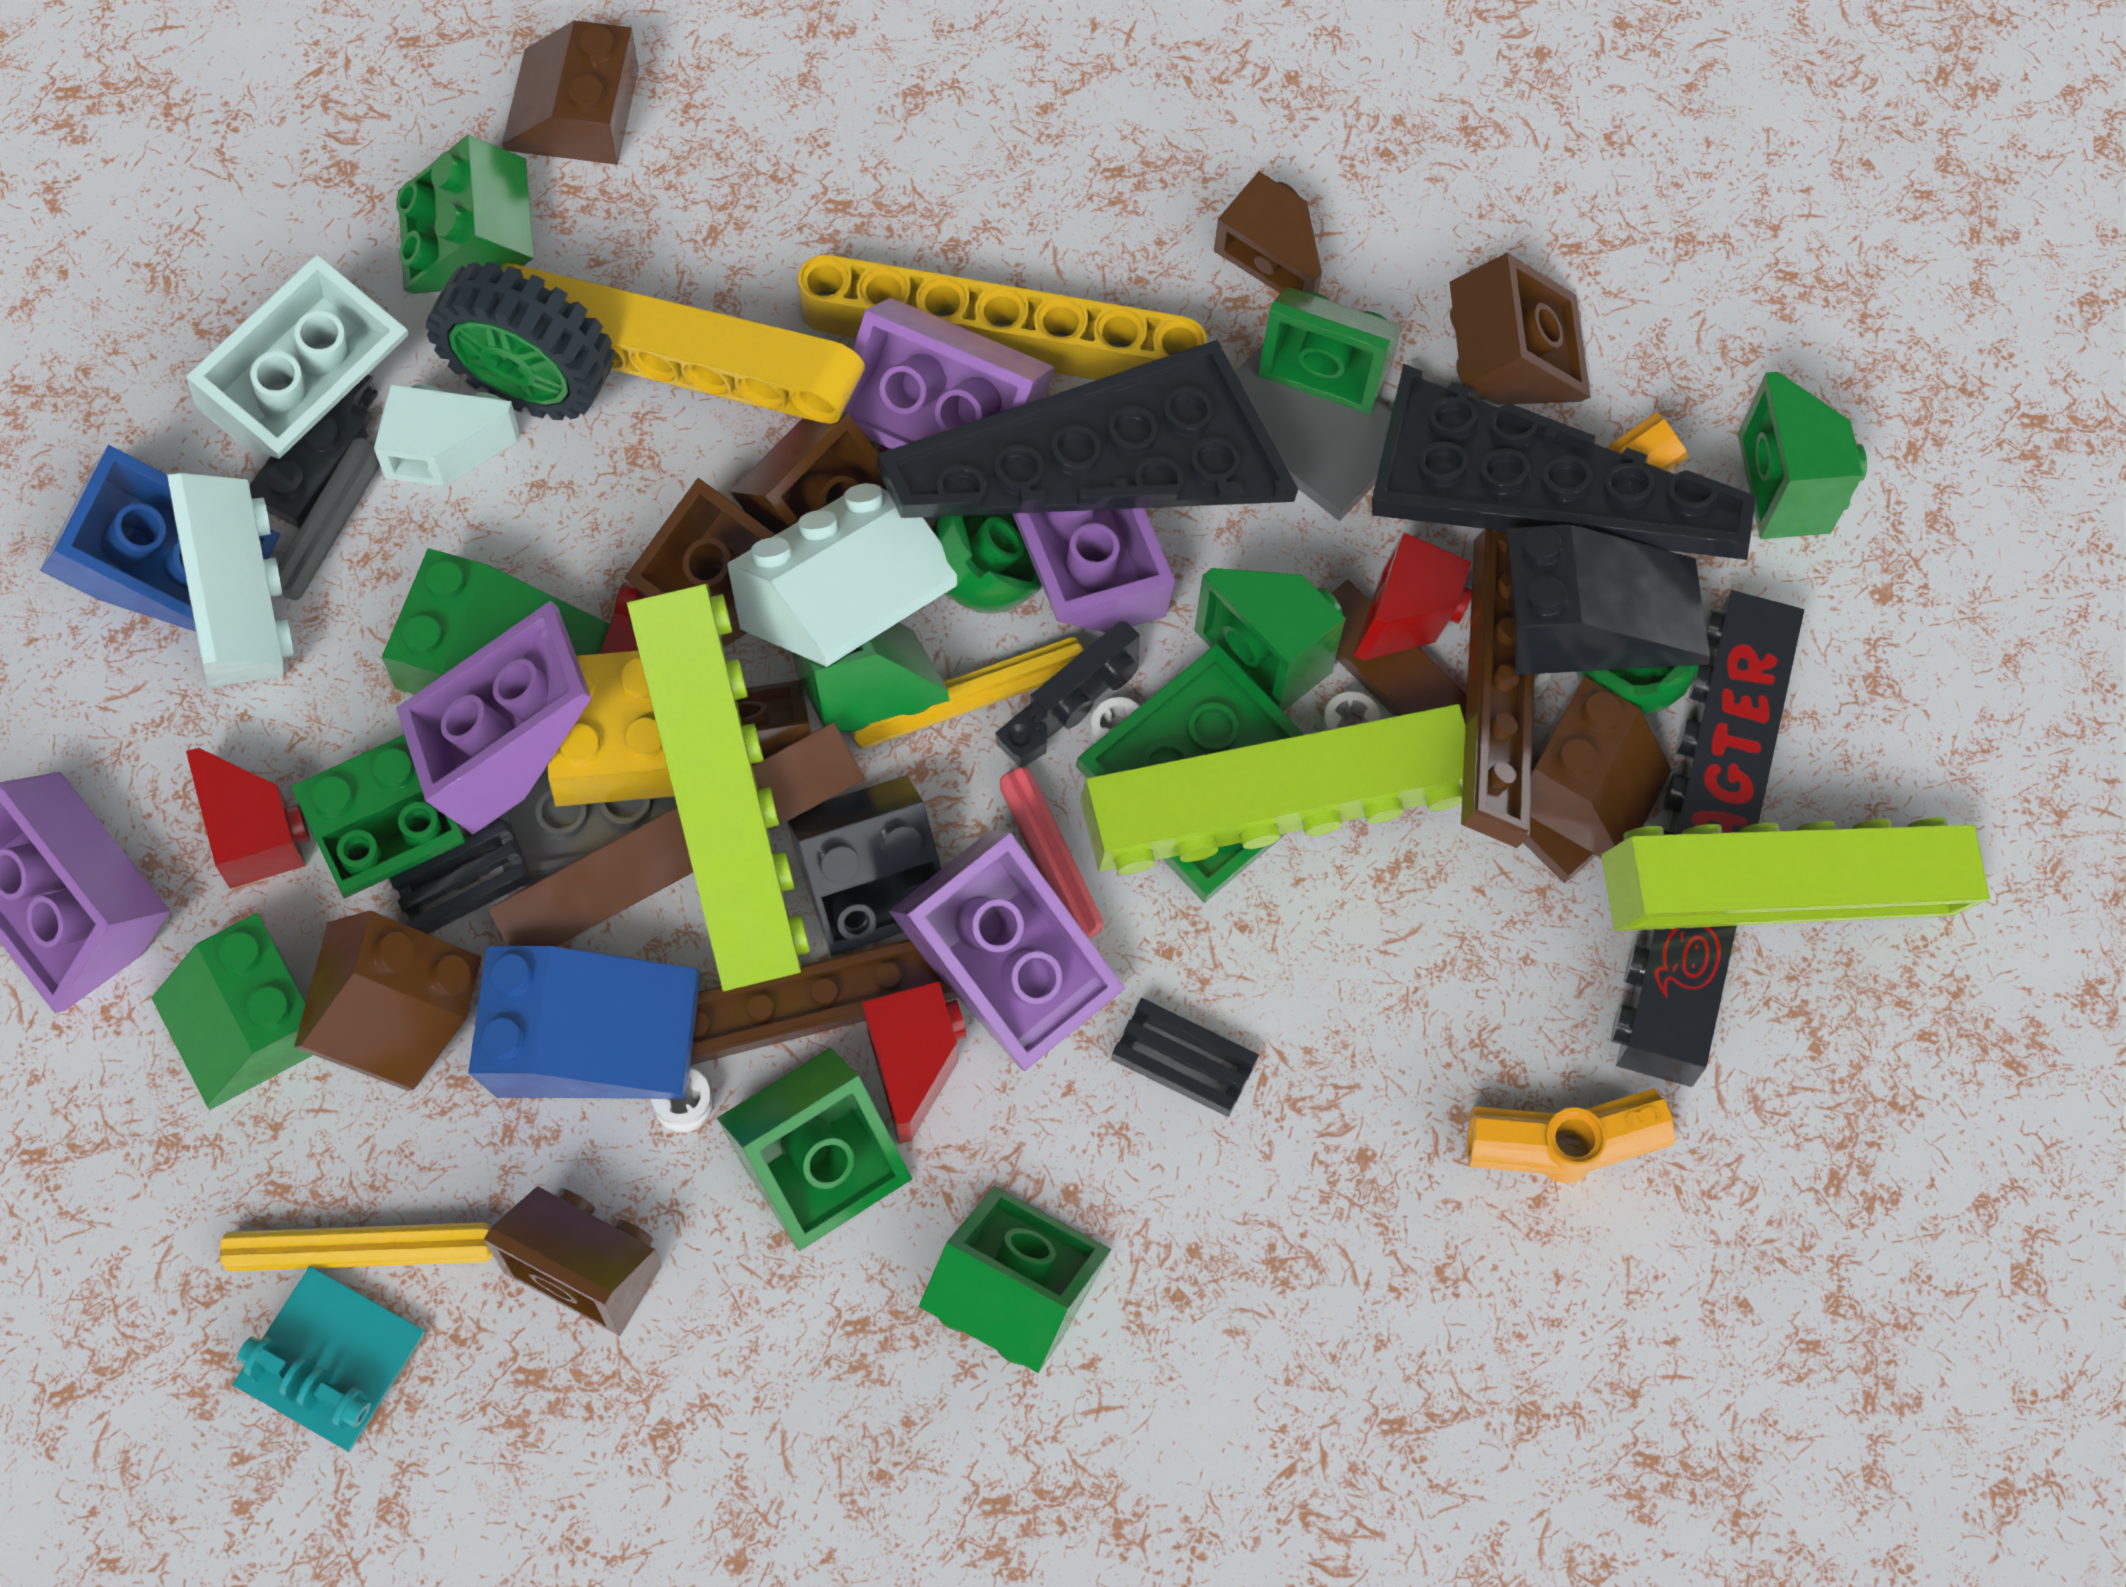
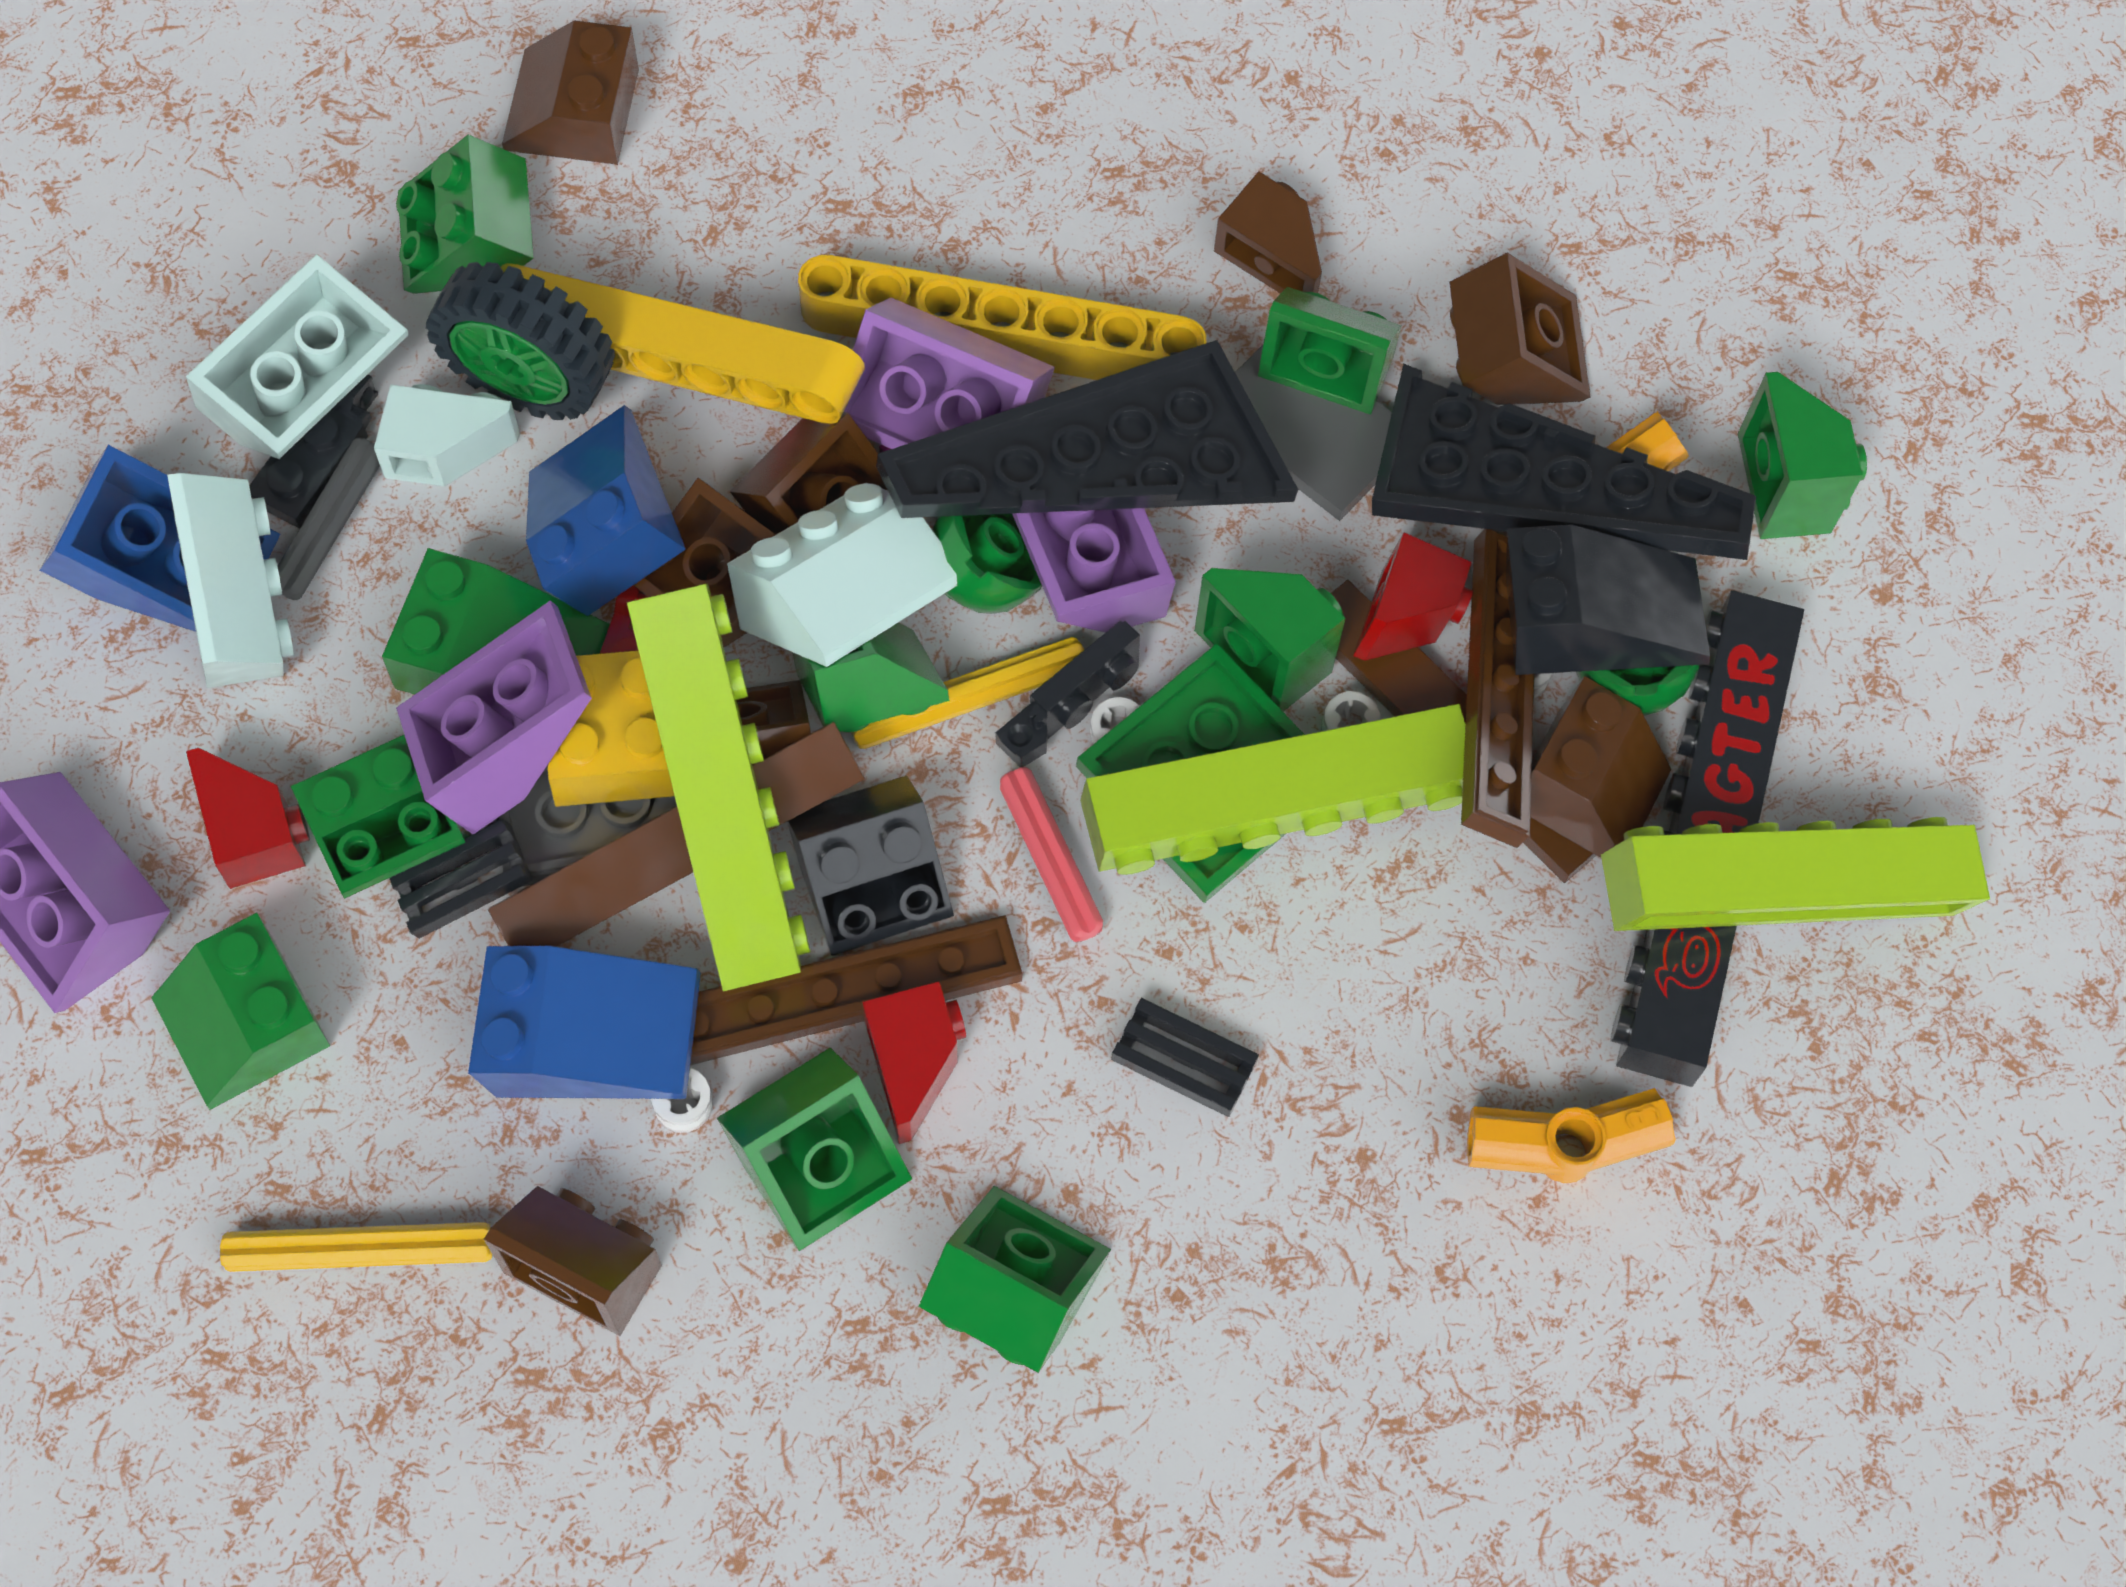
teal hinge [232,1266,426,1453] -> none
reddish brown slope [294,910,482,1091] -> none
medium lavender slope [889,831,1125,1071] -> none
none -> blue slope [526,405,686,616]

